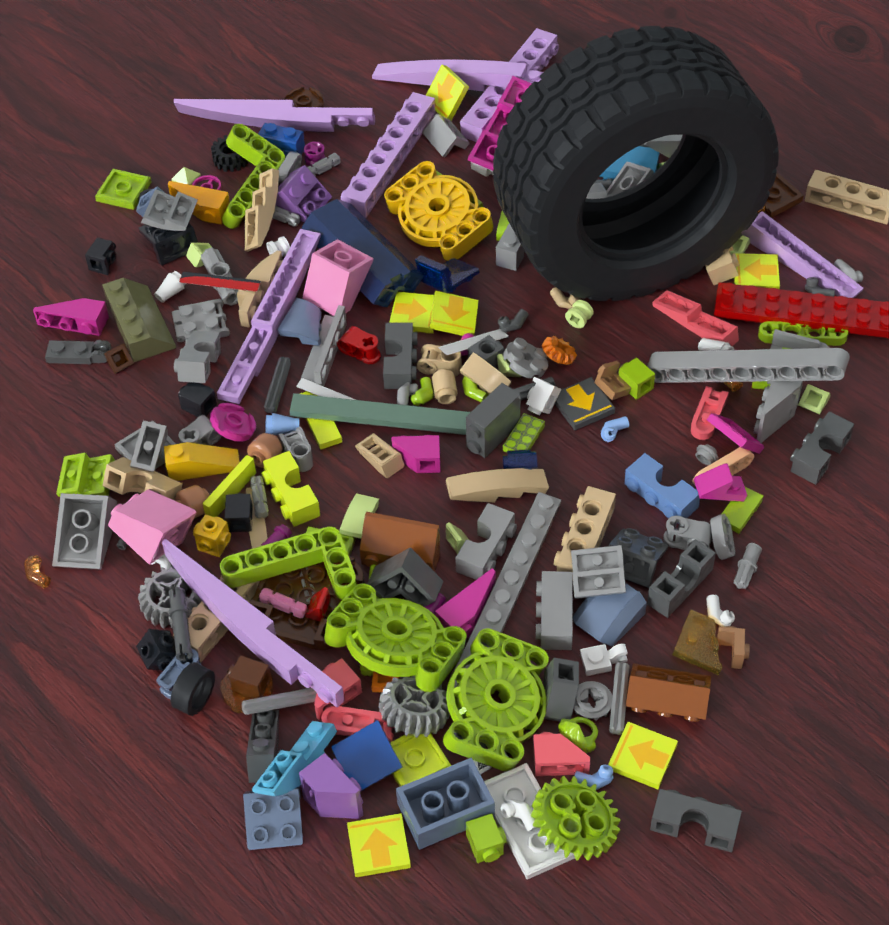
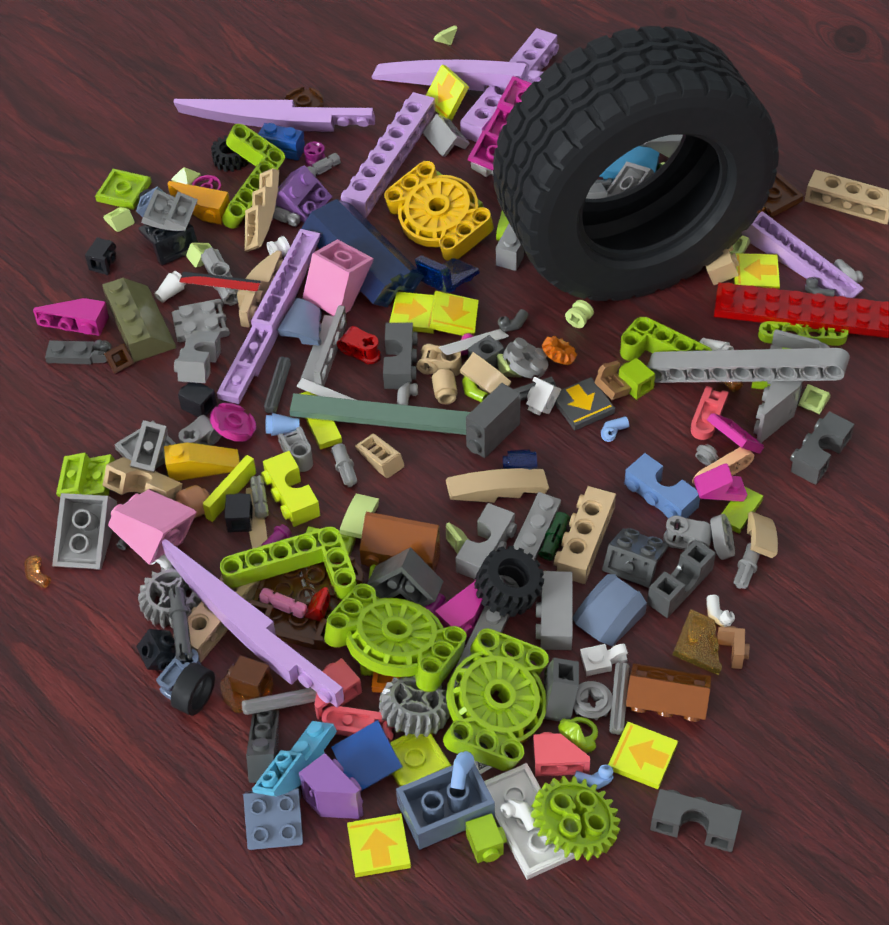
yellow brick [193,515,231,557] -> none
nougat head [247,433,283,468] -> none
light grey beam [278,151,302,184] -> none
dark pink slope [392,435,440,473] -> none
lime arm [411,377,434,406] -> none
lime tile [503,413,545,459] -> none
tan arm [550,287,581,309] -> none
light grey slope [571,545,626,598] -> none
coral slope [652,290,739,346] -> none
none -> yellowish green slope [103,207,135,232]
none -> light grey axle [331,444,357,487]
none -> yellowish green slope [434,25,457,45]
none -> light blue arm [450,751,474,790]
none -> black tyre [474,546,544,617]
none -> dark green pin [539,512,571,561]
none -> lime beam [620,317,712,361]
none -> tan slope [747,511,778,558]

